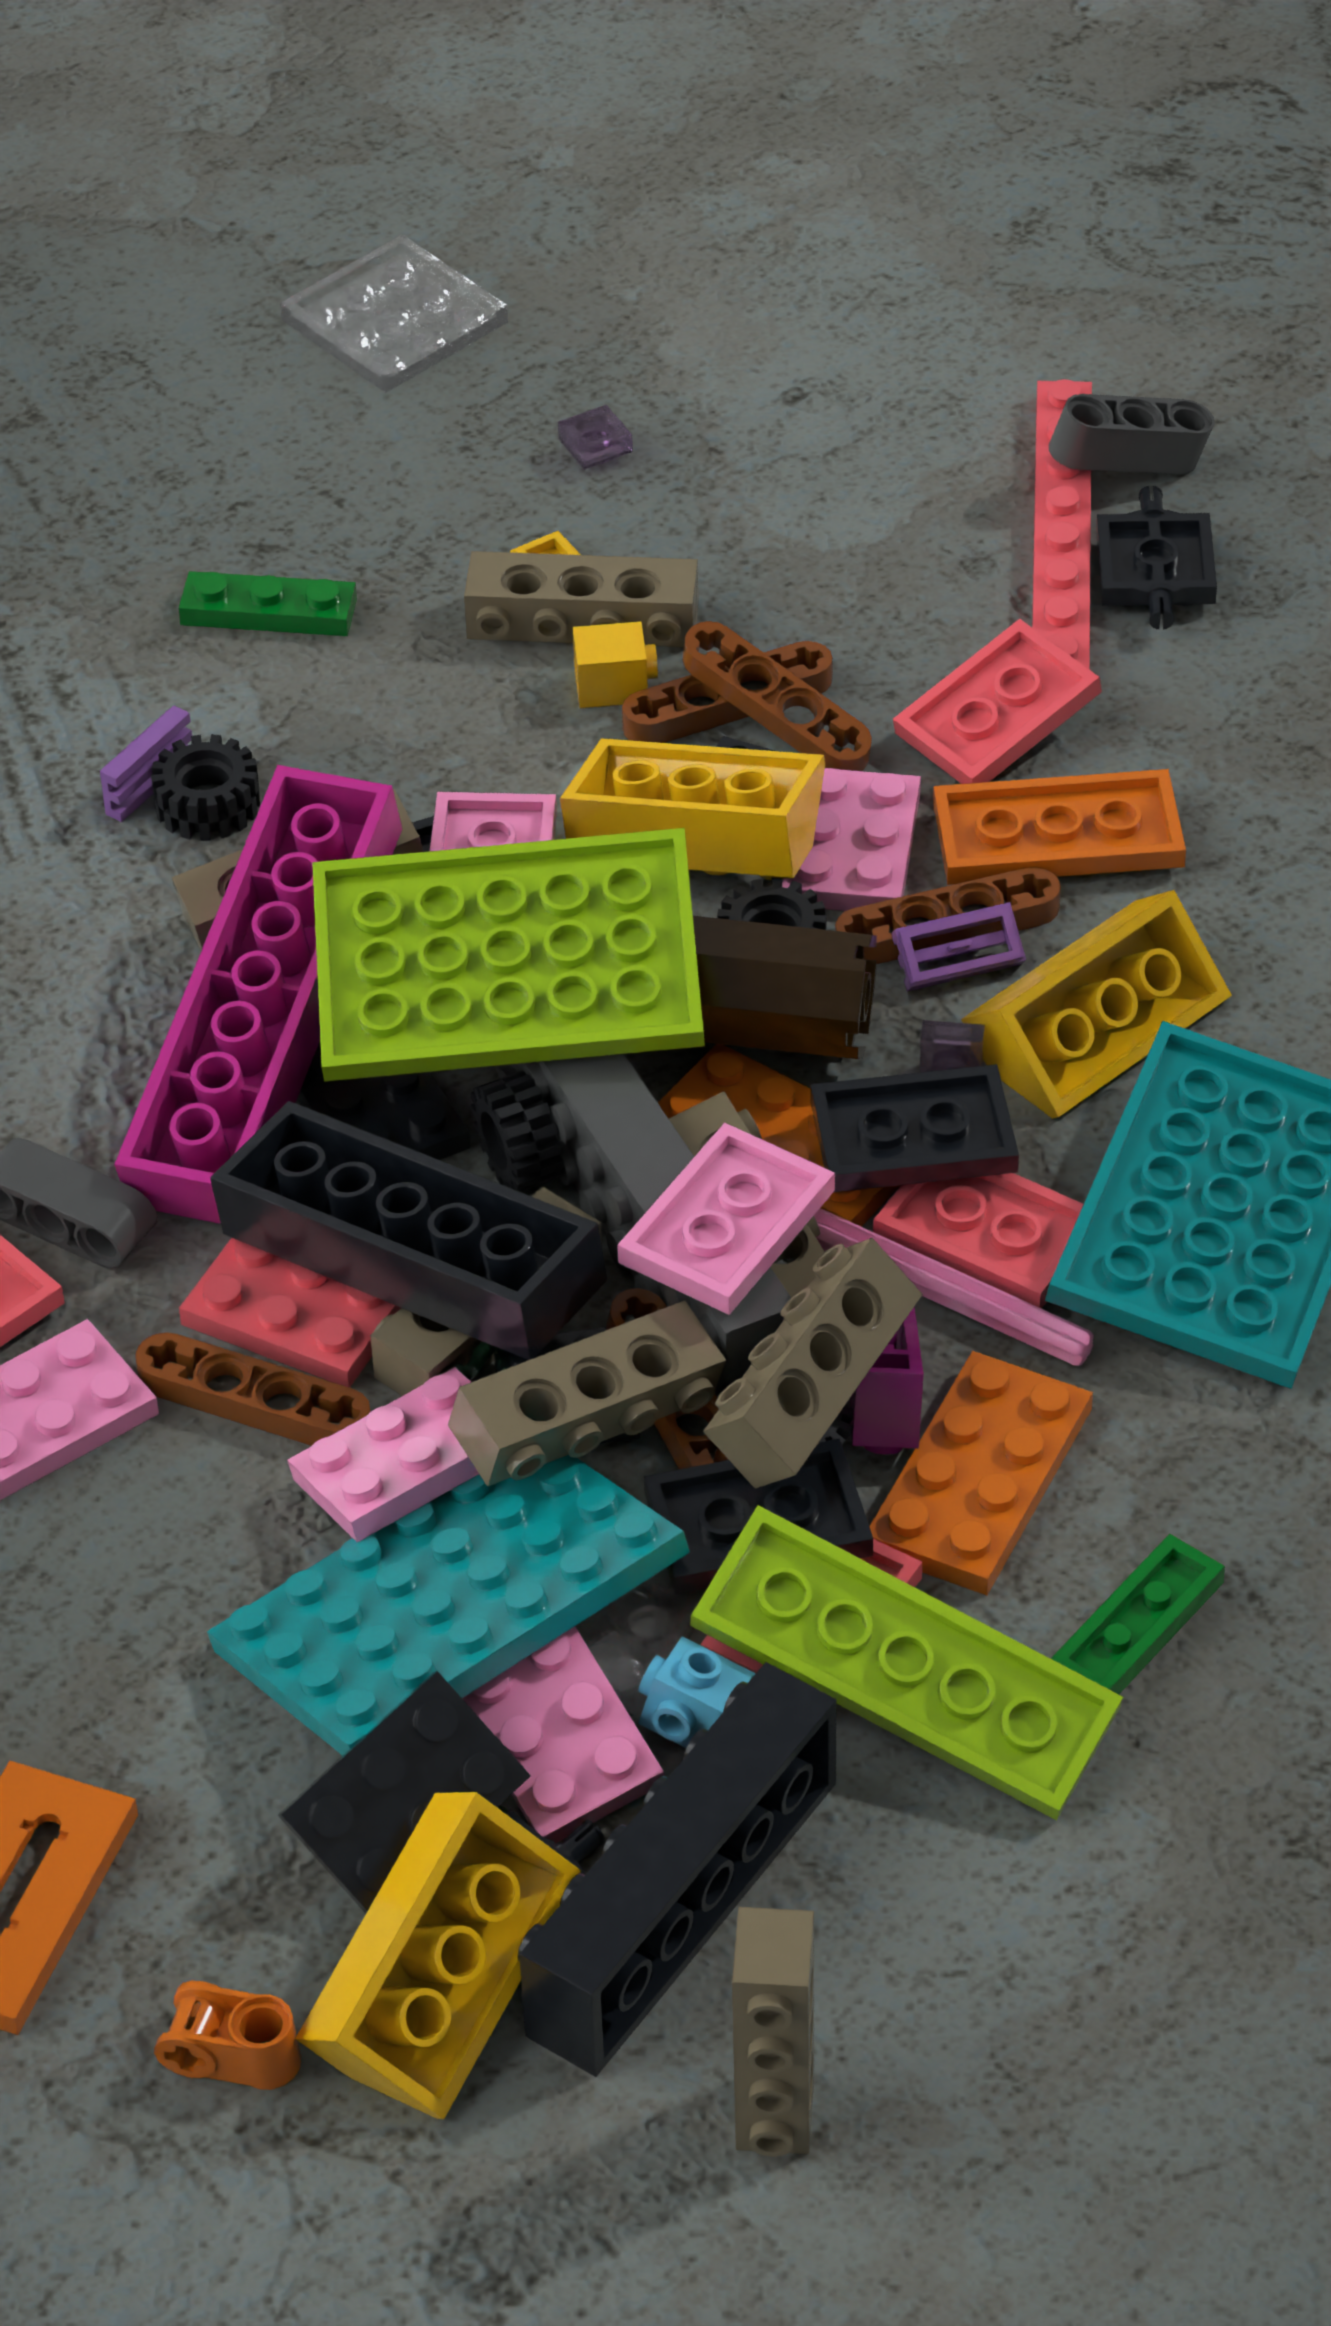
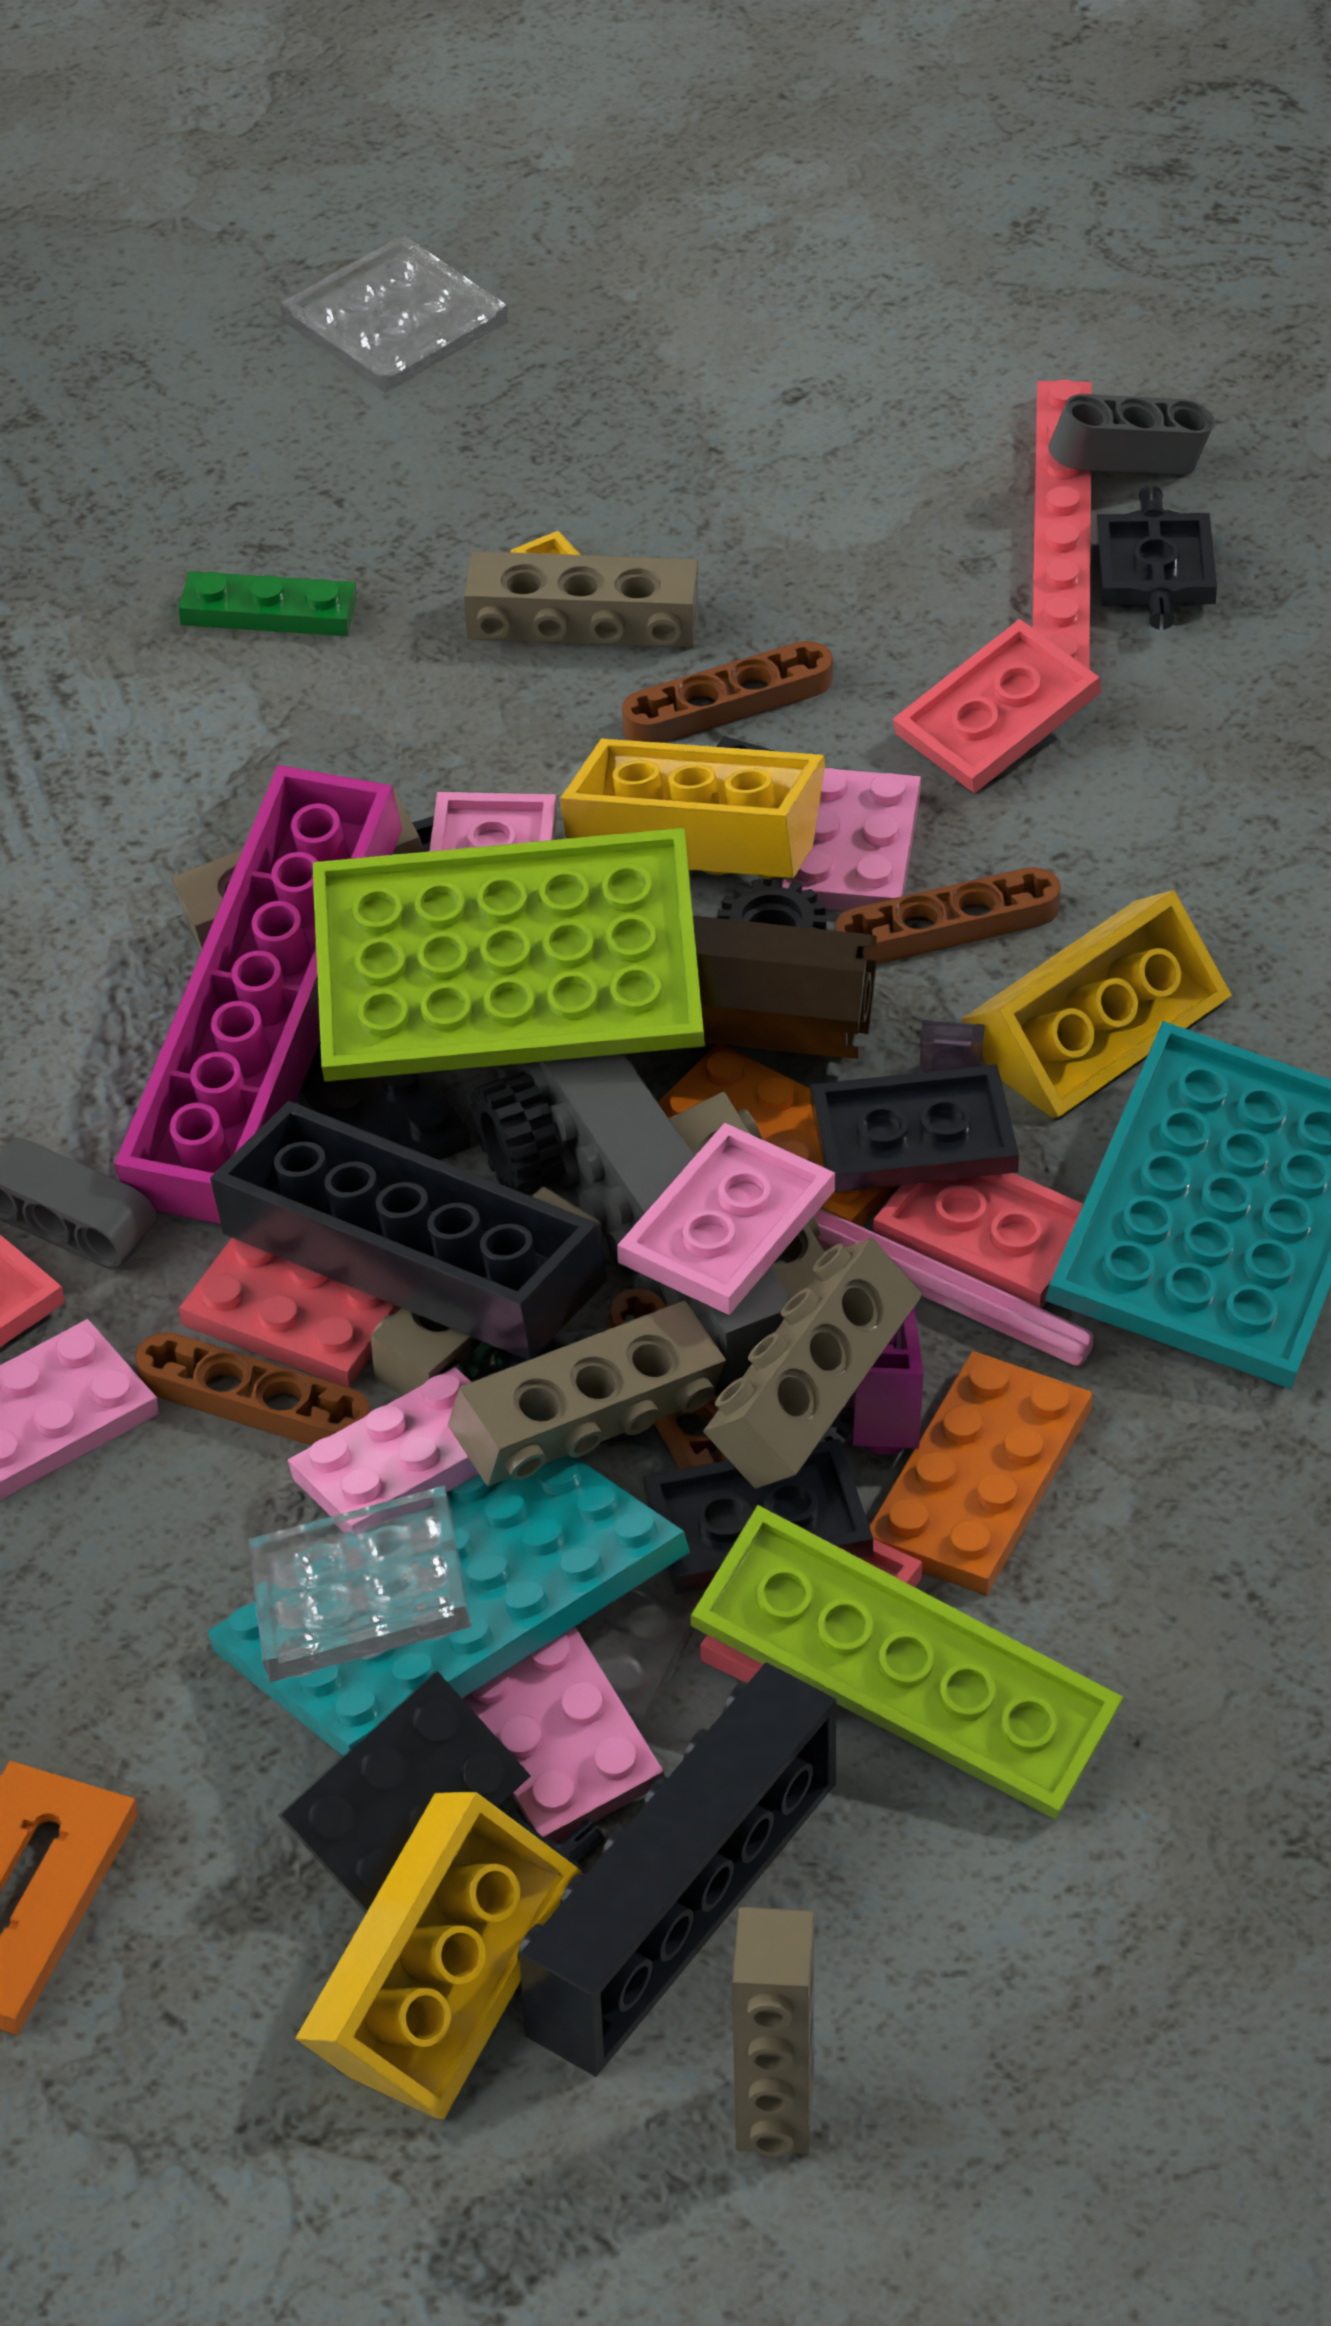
medium lavender tile [100,705,192,822] -> none
black tyre [151,734,260,841] -> none
orange piece [154,1980,302,2090] -> none
clear purple plate [558,405,633,470] -> none
yellow brick [573,621,658,708] -> none
medium azure brick [638,1636,756,1748] -> none
dark orange beam [682,621,872,771] -> none
medium lavender tile [891,902,1026,991] -> none
orange plate [933,769,1186,885] -> none
green plate [1051,1534,1225,1694] -> none
none -> clear plate [249,1485,472,1683]

